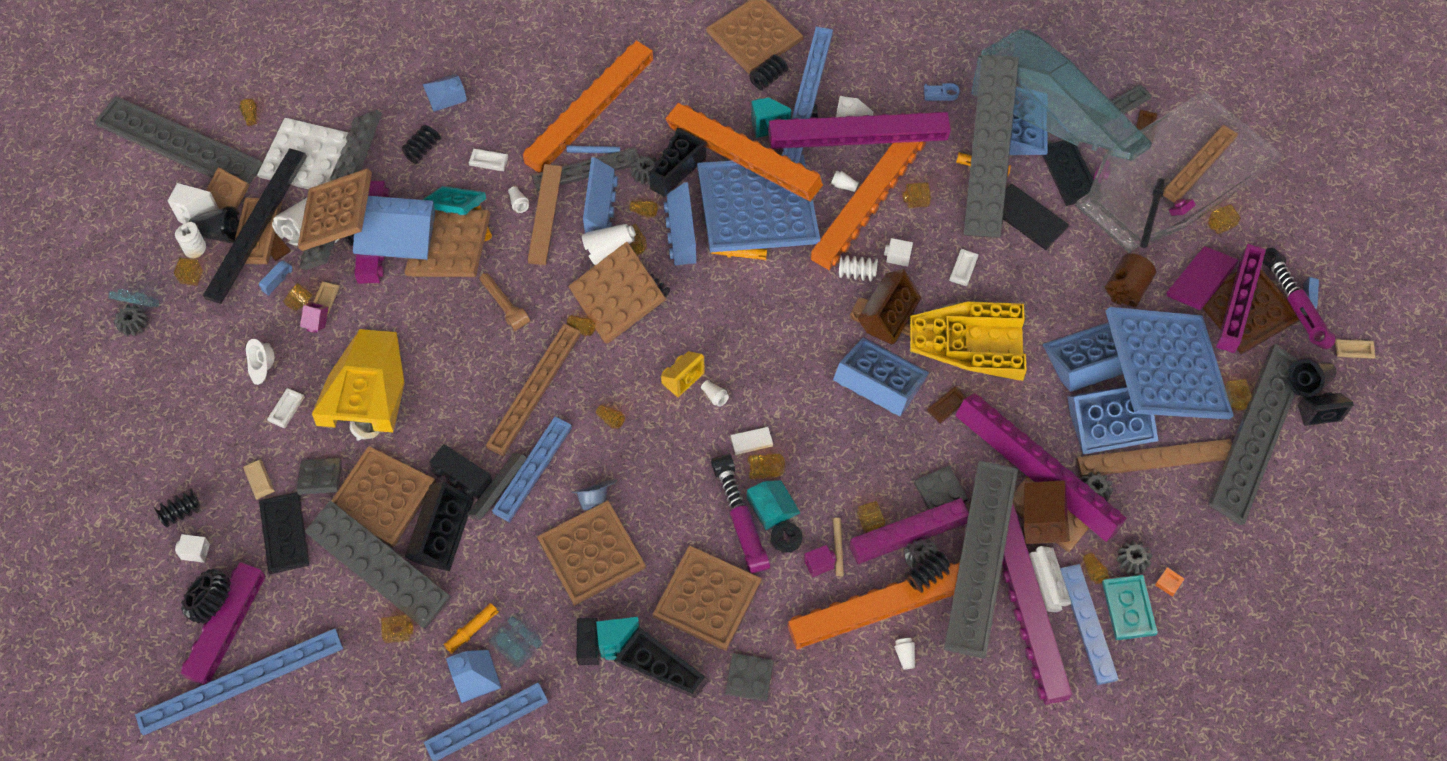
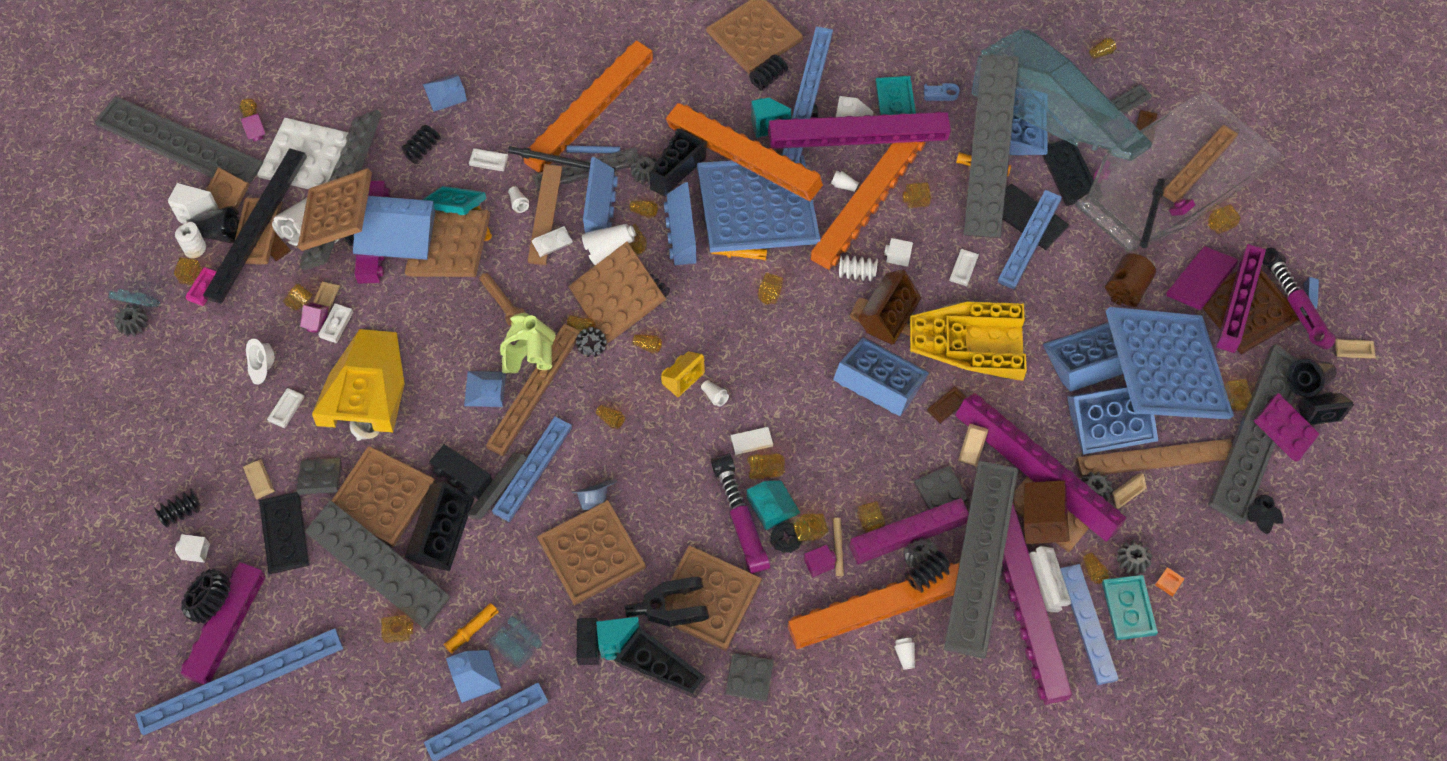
medium blue piece [259,261,293,296] -> none
none -> dark pink plate [185,267,216,306]
none -> magenta brick [241,113,266,142]
none -> white plate [318,304,353,343]
none -> medium blue slope [464,371,506,407]
none -> yellowish green helmet [500,313,556,374]
none -> black bar [508,146,616,171]
none -> white plate [532,226,573,257]
none -> black gear [576,327,607,357]
none -> black piece [624,577,709,627]
none -> clear yellow cone [633,334,662,354]
none -> clear yellow brick [758,273,783,304]
none -> clear yellow brick [793,514,829,541]
none -> teal plate [875,76,916,115]
none -> tan tile [958,424,989,466]
none -> medium blue plate [998,190,1062,290]
none -> clear yellow cone [1089,37,1116,59]
none -> tan tile [1112,473,1147,509]
none -> black plate [1247,495,1283,534]
none -> magenta plate [1253,393,1319,462]

